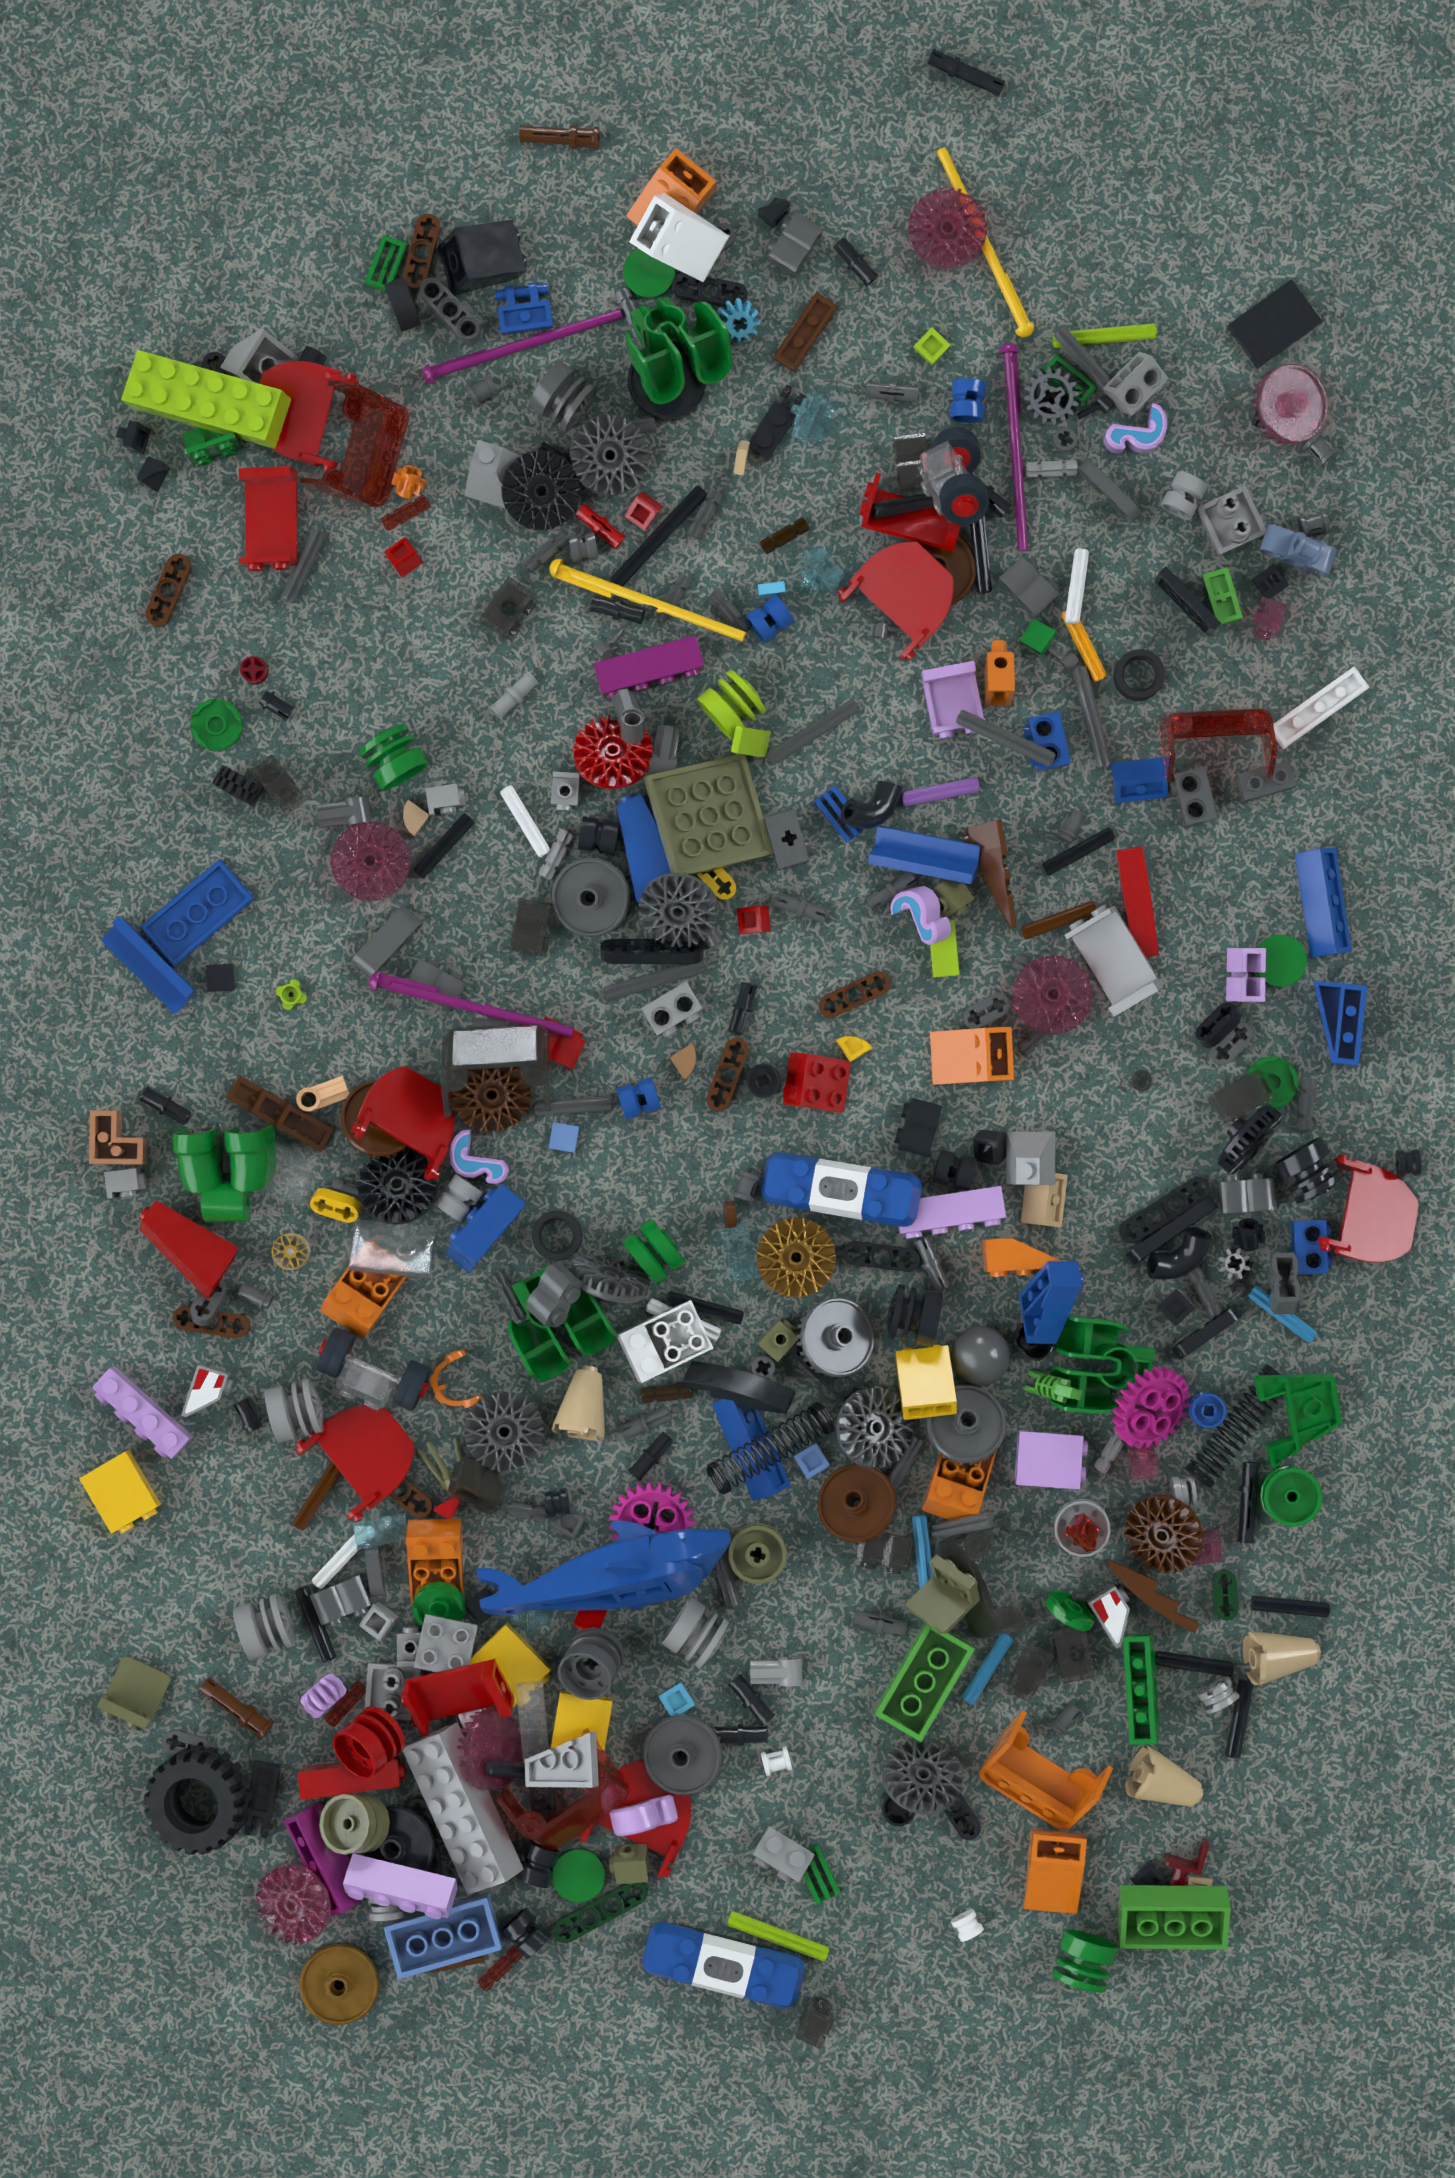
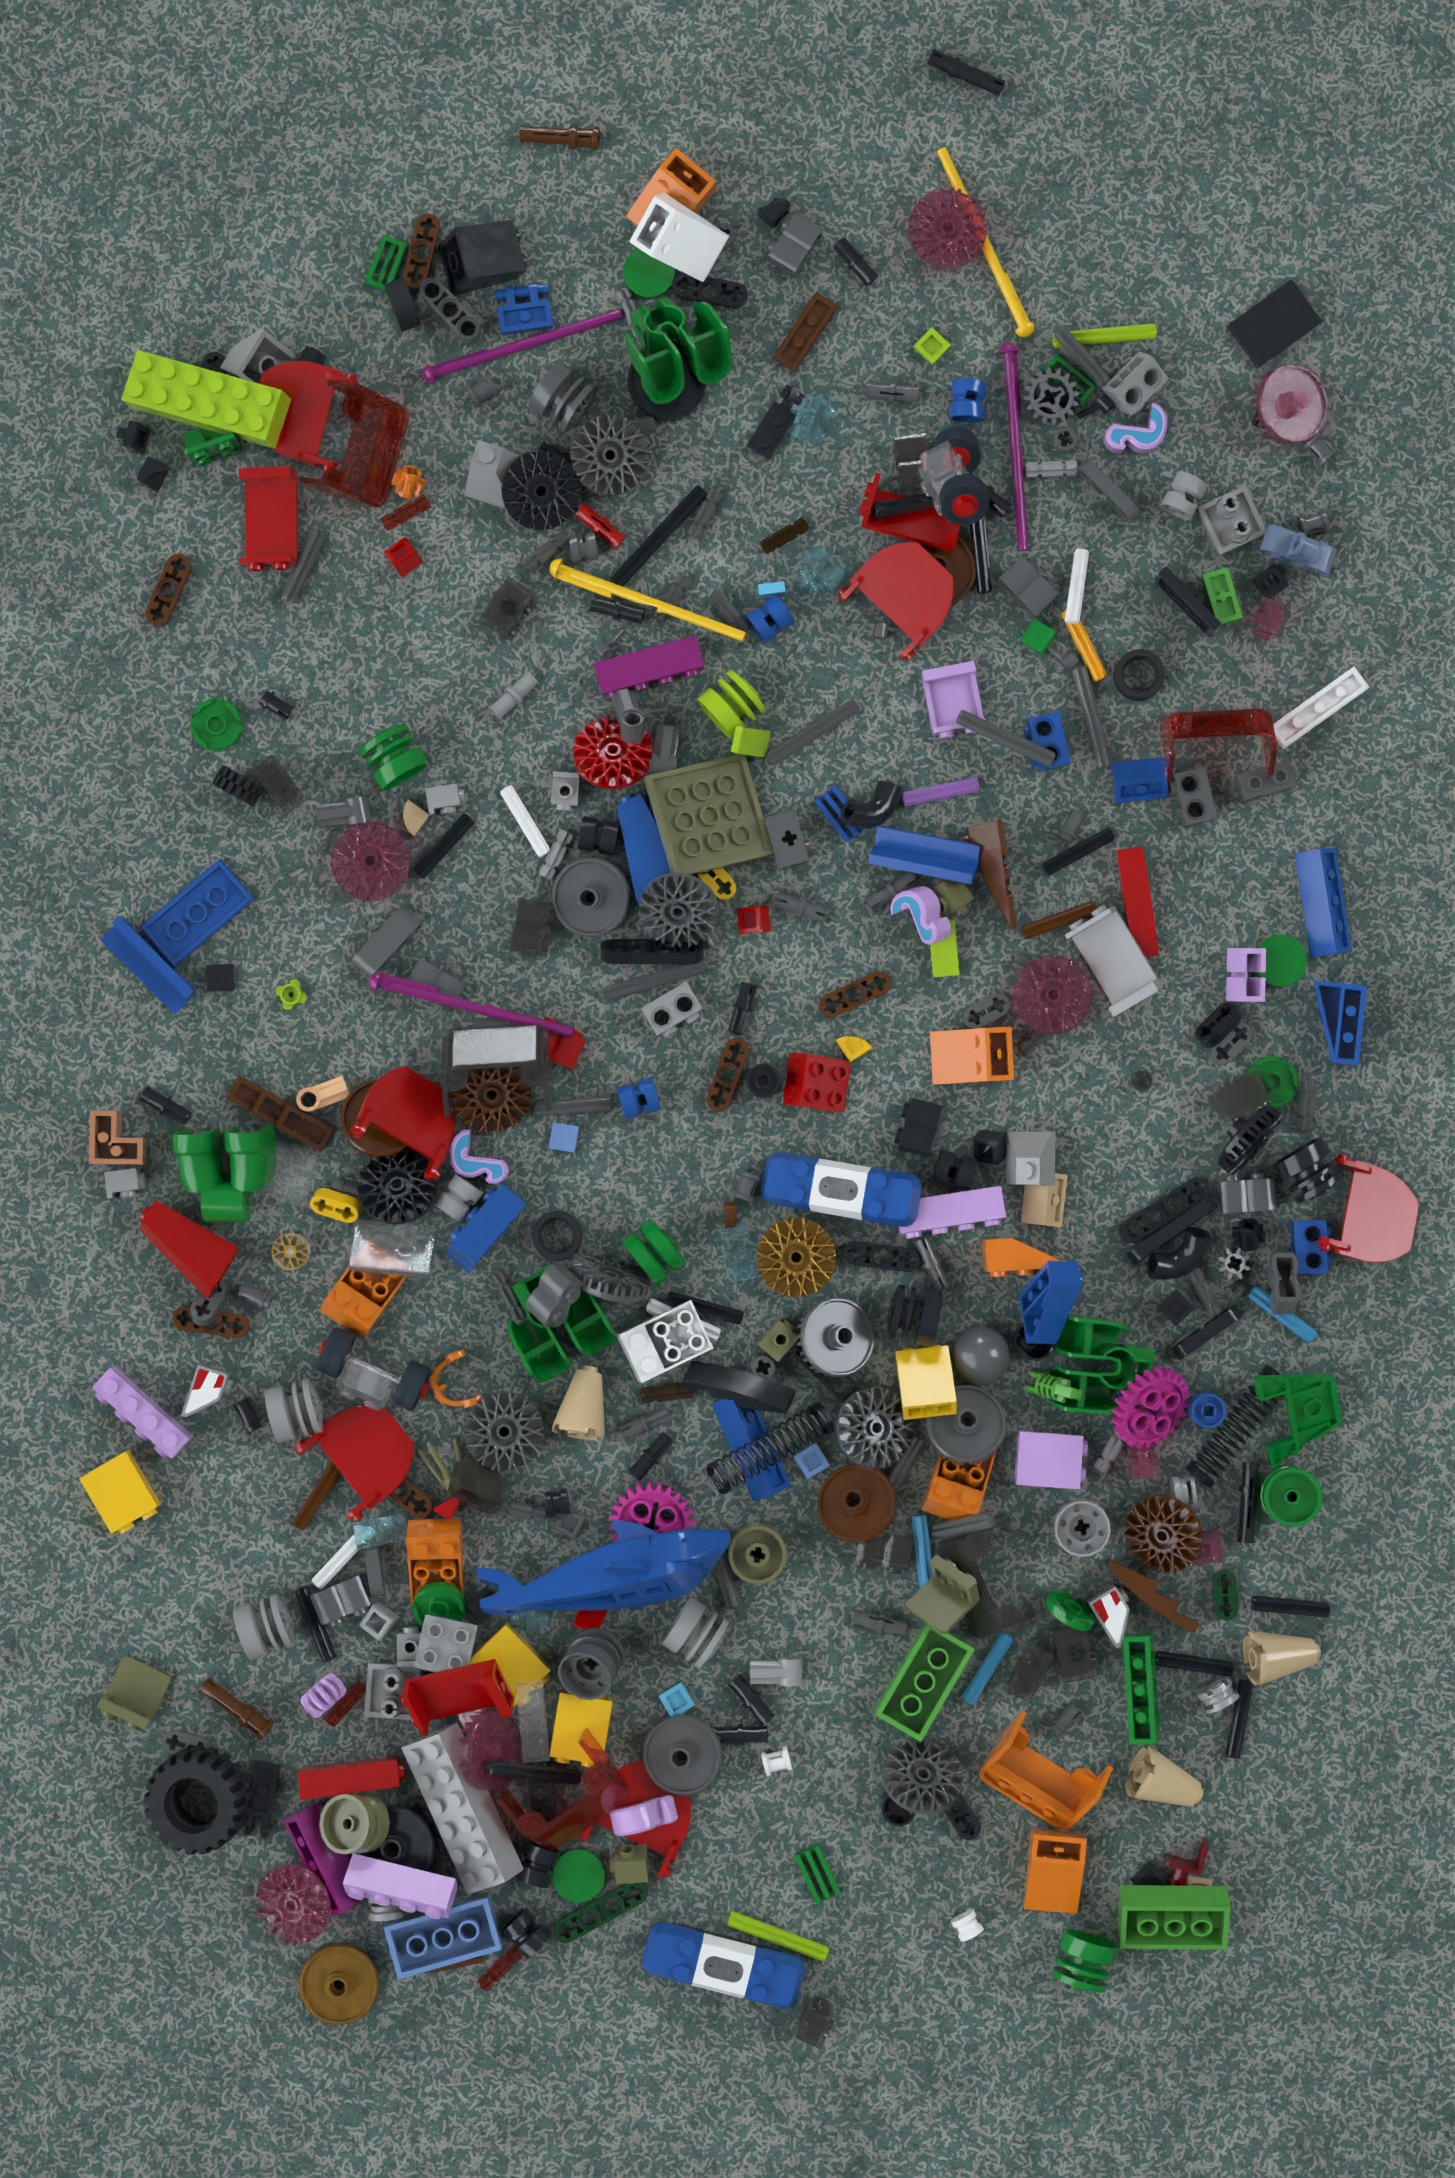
dark red wheel [240,656,269,685] -> none
red wheel [333,1706,406,1780] -> none
light grey wing [524,1731,599,1788] -> none
red slope [624,491,663,531] -> none
medium nougat tile [670,1043,696,1080] -> none
medium azure gear [718,298,761,345] -> none
tan tile [733,440,750,475] -> none
light grey bracket [751,1826,815,1884] -> none
orange torso [985,640,1015,706] -> none
clear red tile [1064,1513,1100,1552] -> none
black wheel [1395,1149,1421,1177] -> none

